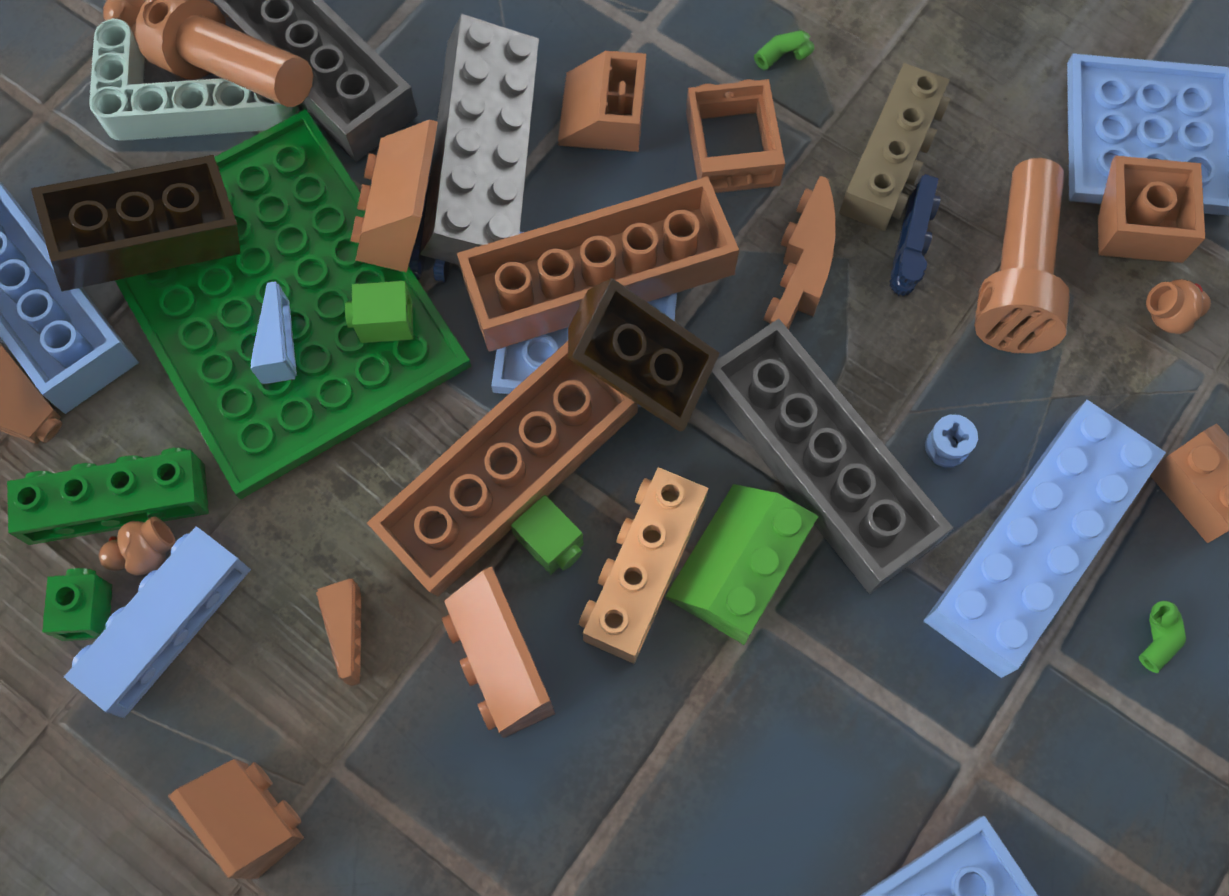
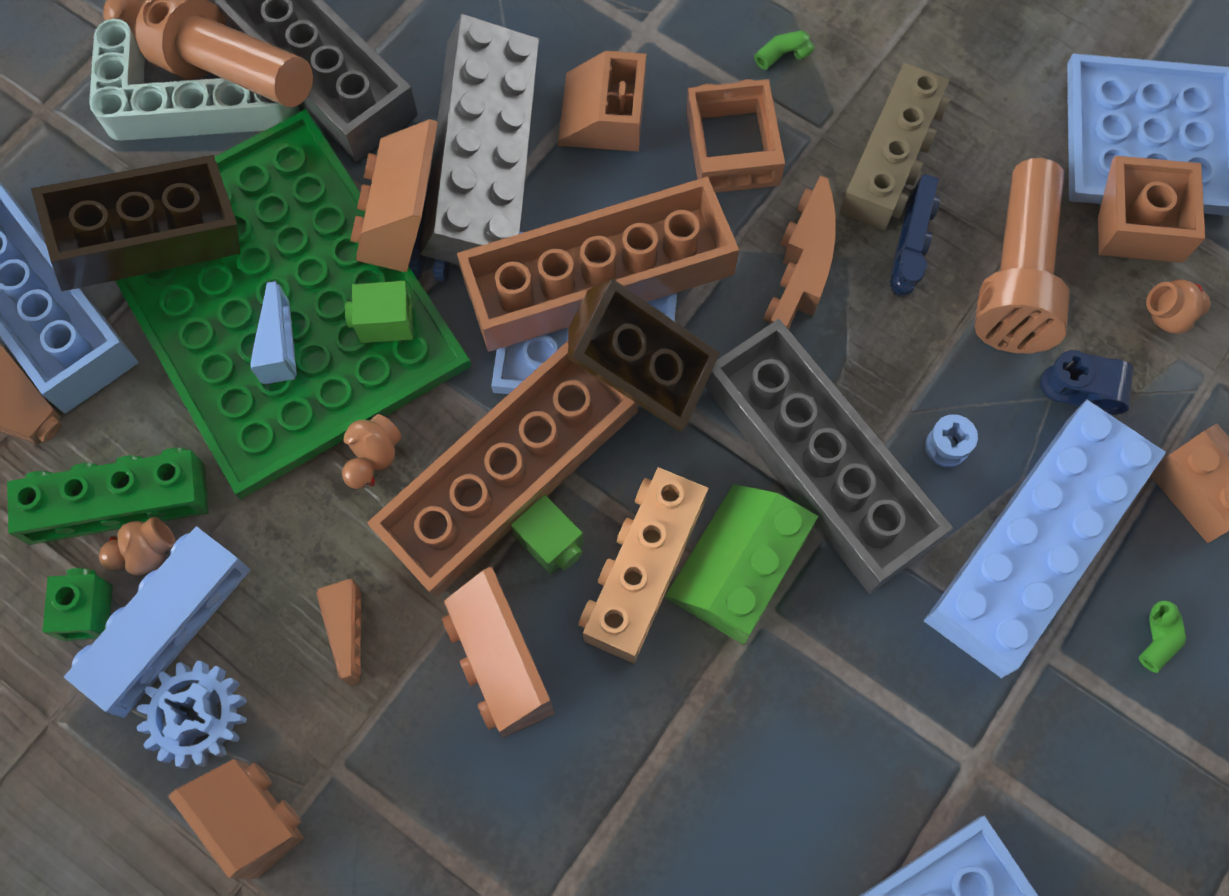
none -> light blue gear [136,661,247,769]
none -> nougat animal [342,414,402,489]
none -> dark blue piece [1040,350,1134,415]

